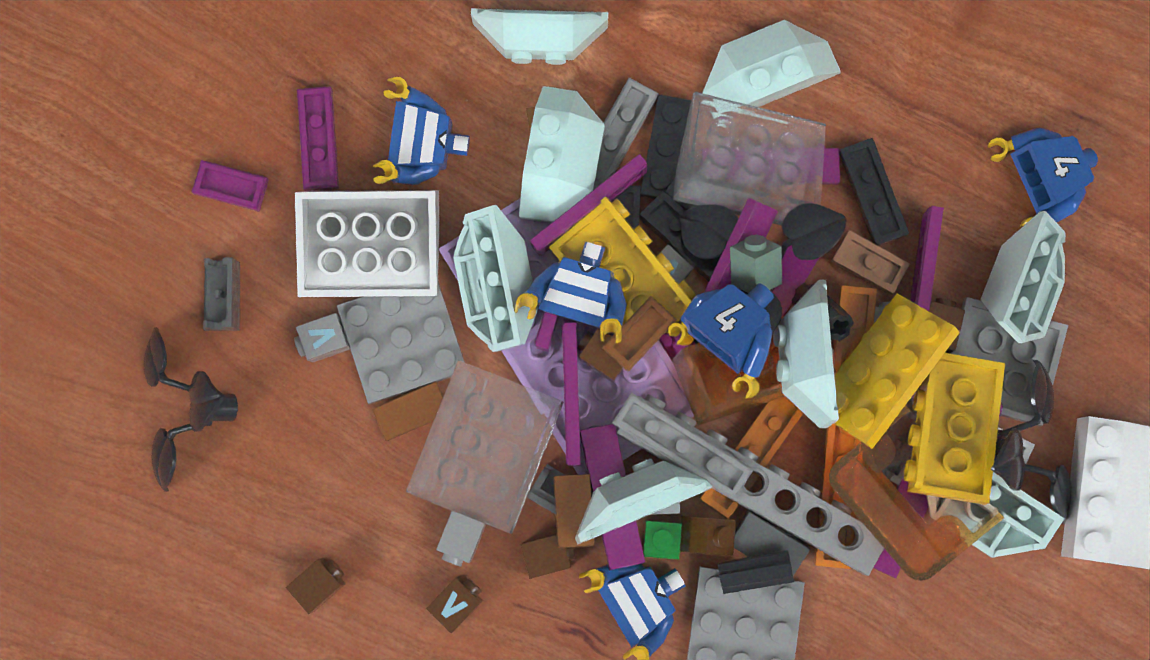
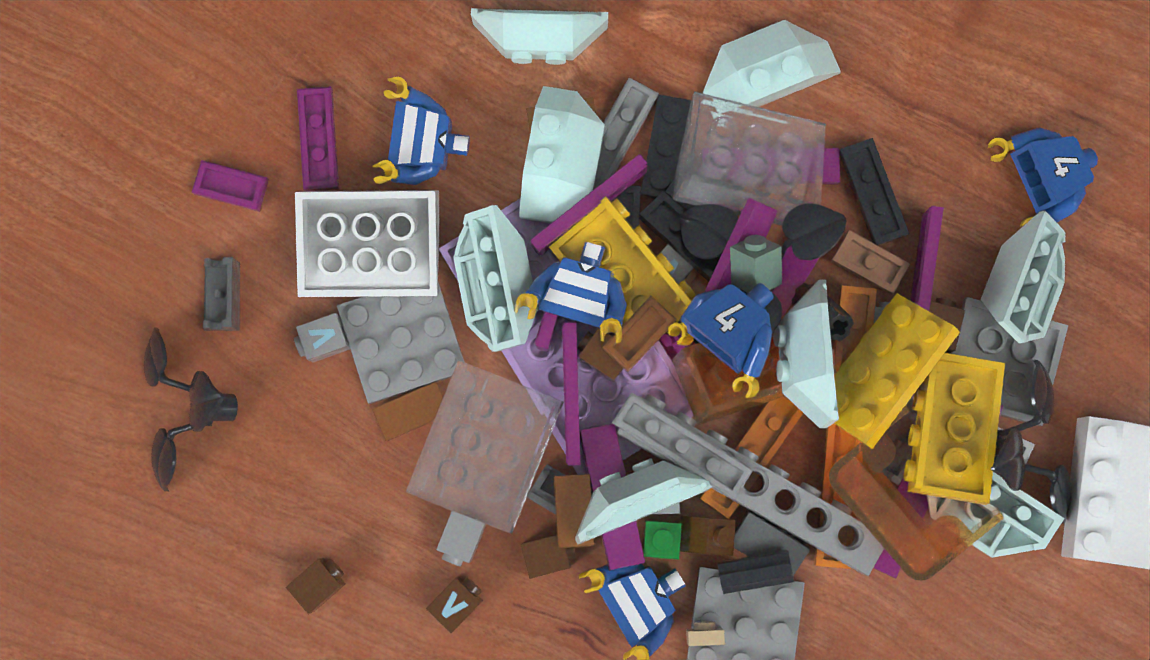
none -> tan plate [686,621,725,646]

